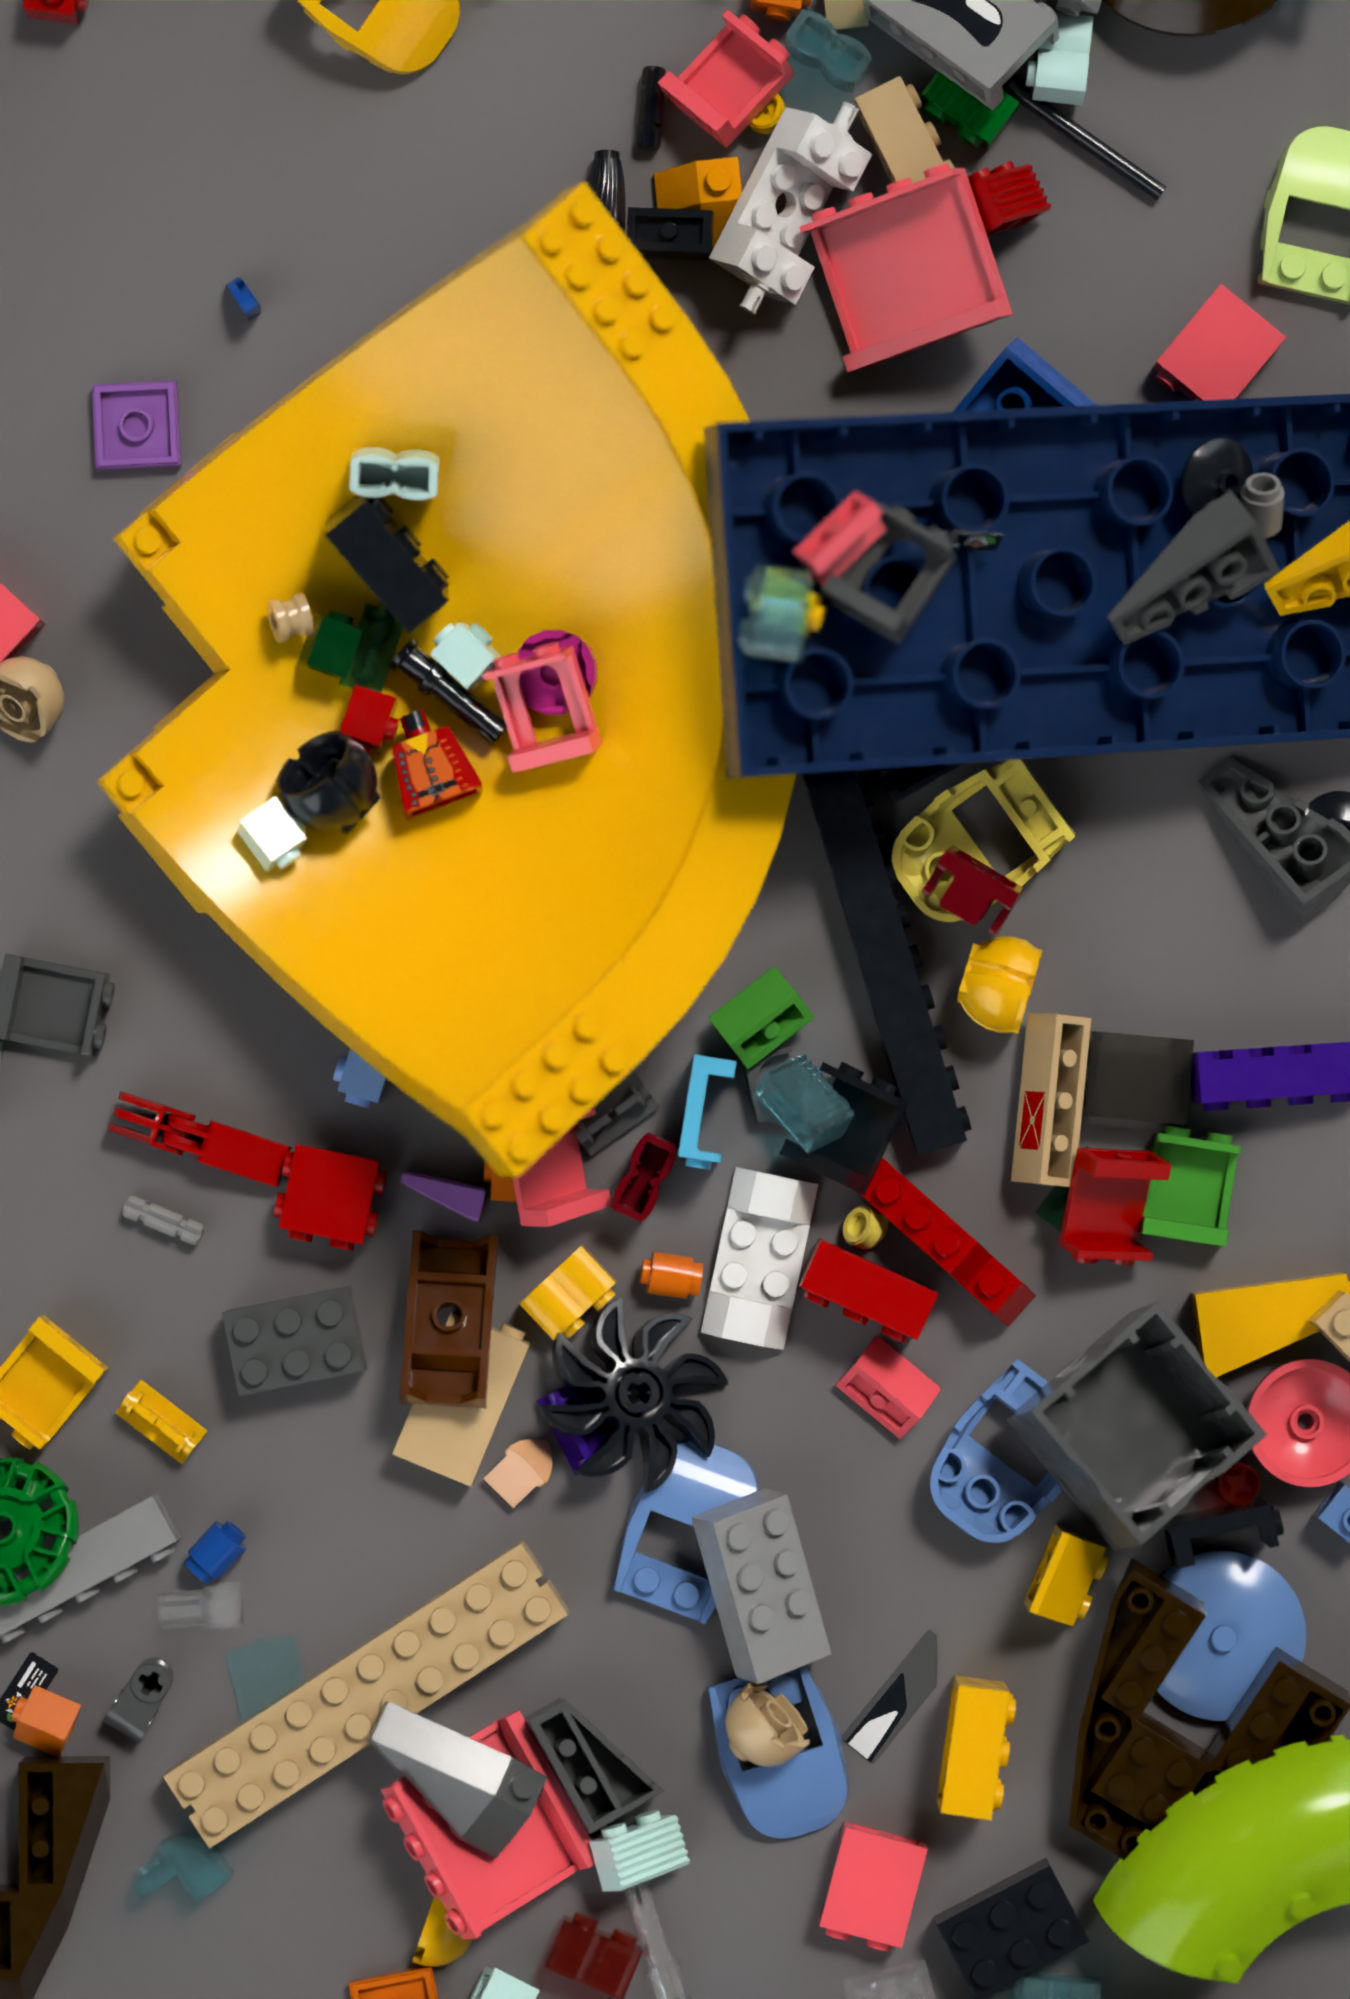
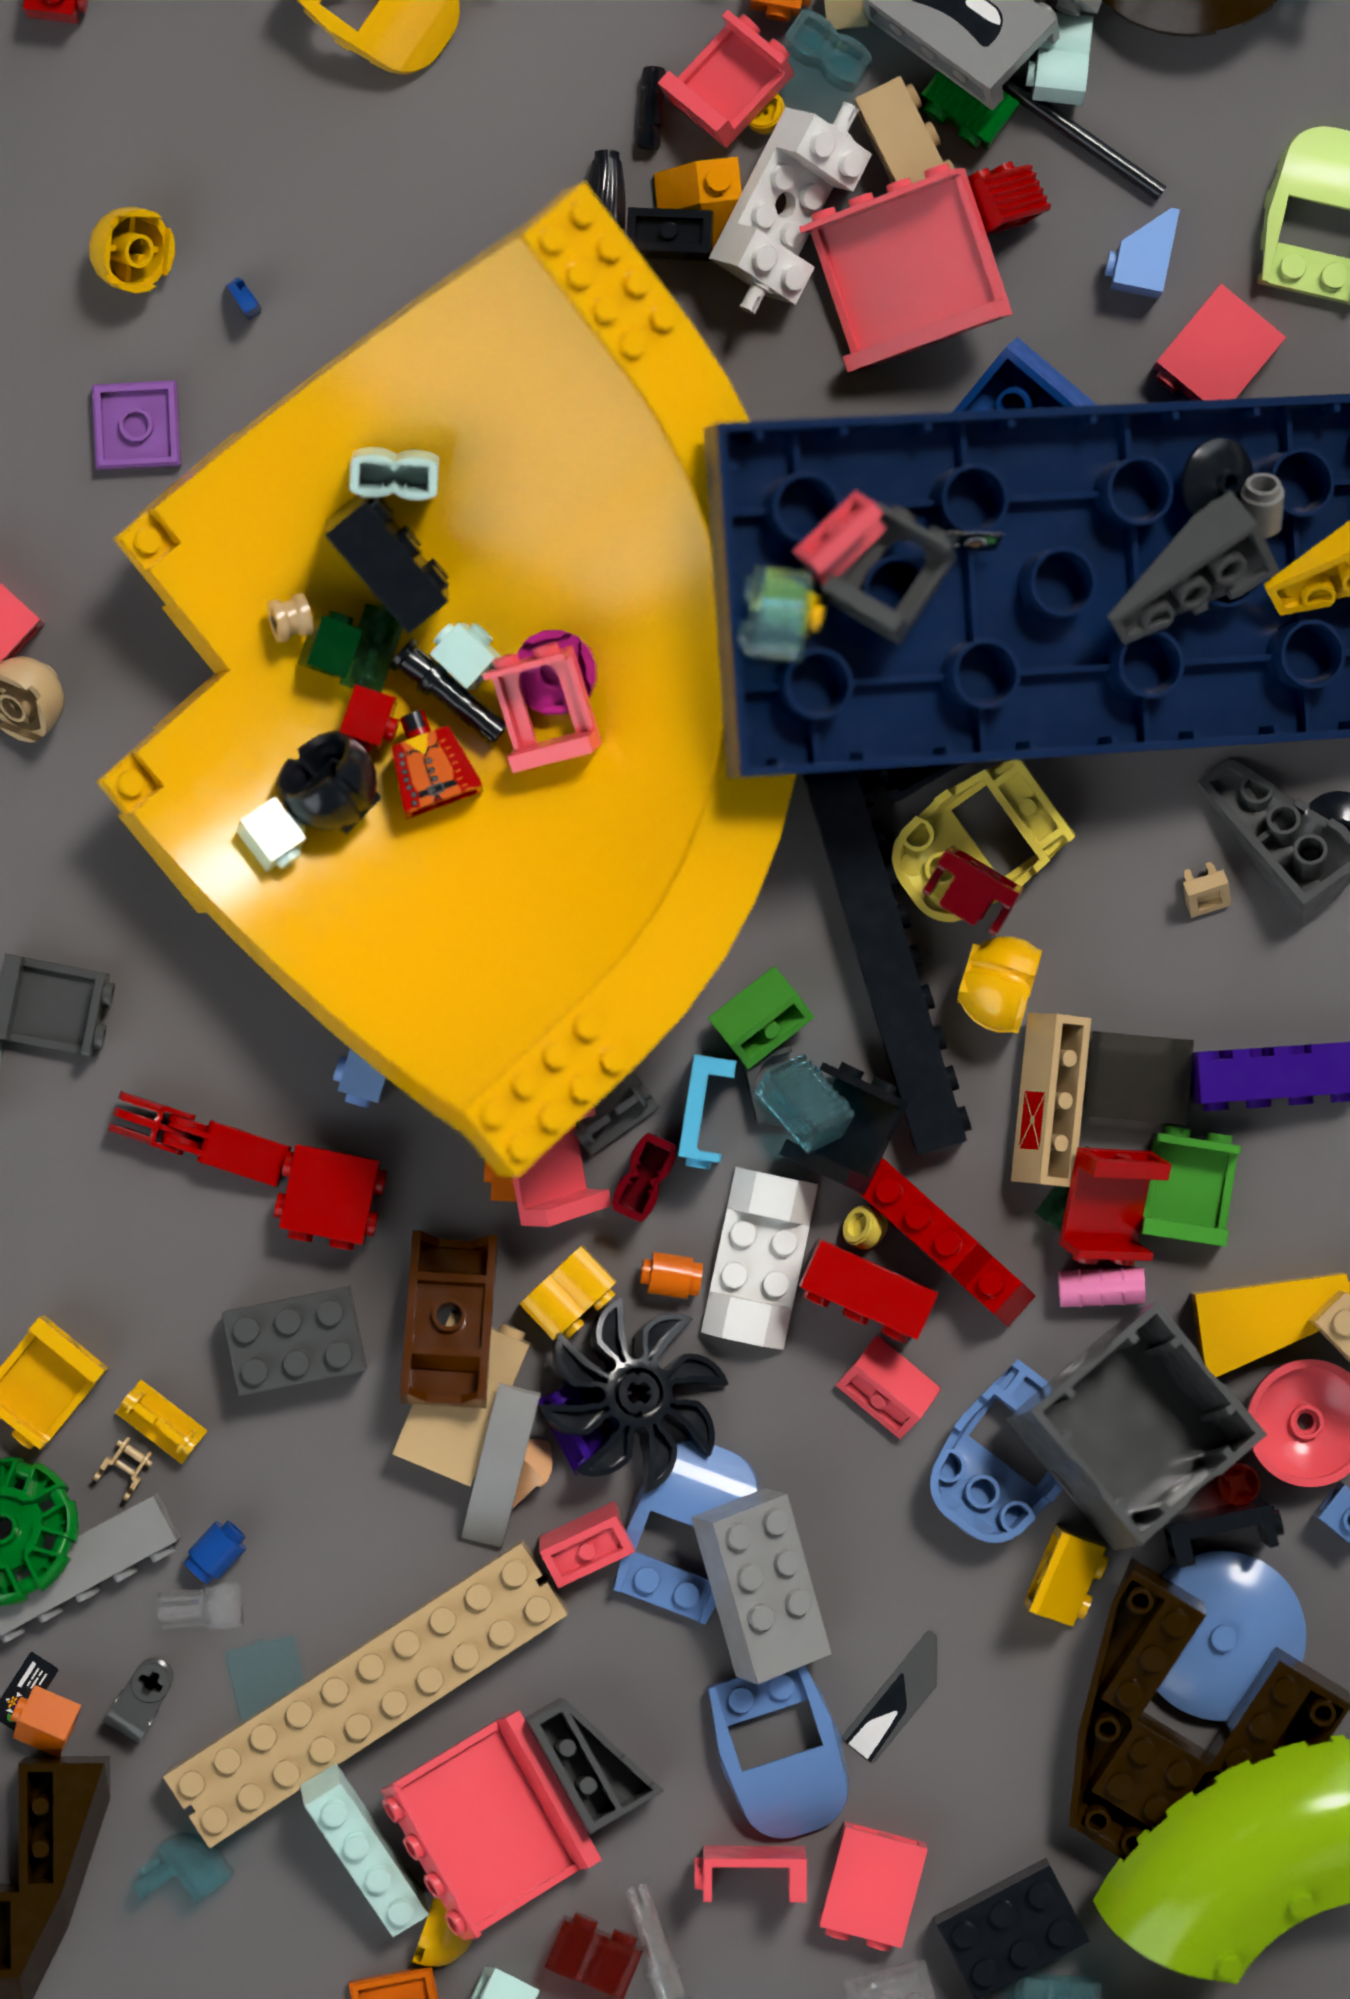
light grey axle [122,1195,205,1245] -> none
dark grey wedge [368,1701,547,1858] -> none
medium lavender slope [401,1170,487,1222] -> none
light aqua brick [589,1810,690,1892] -> none
tan cylinder [725,1682,810,1767] -> none
yellow piece [936,1675,1016,1821] -> none
none -> yellow cylinder [88,206,175,294]
none -> tan piece [92,1437,153,1502]
none -> light aqua brick [300,1763,429,1937]
none -> light grey slope [461,1383,541,1548]
none -> coral panel [539,1501,635,1588]
none -> coral panel [695,1845,807,1902]
none -> bright pink axle [1058,1267,1146,1308]
none -> light blue slope [1104,208,1180,299]
none -> tan tile [1183,862,1231,918]

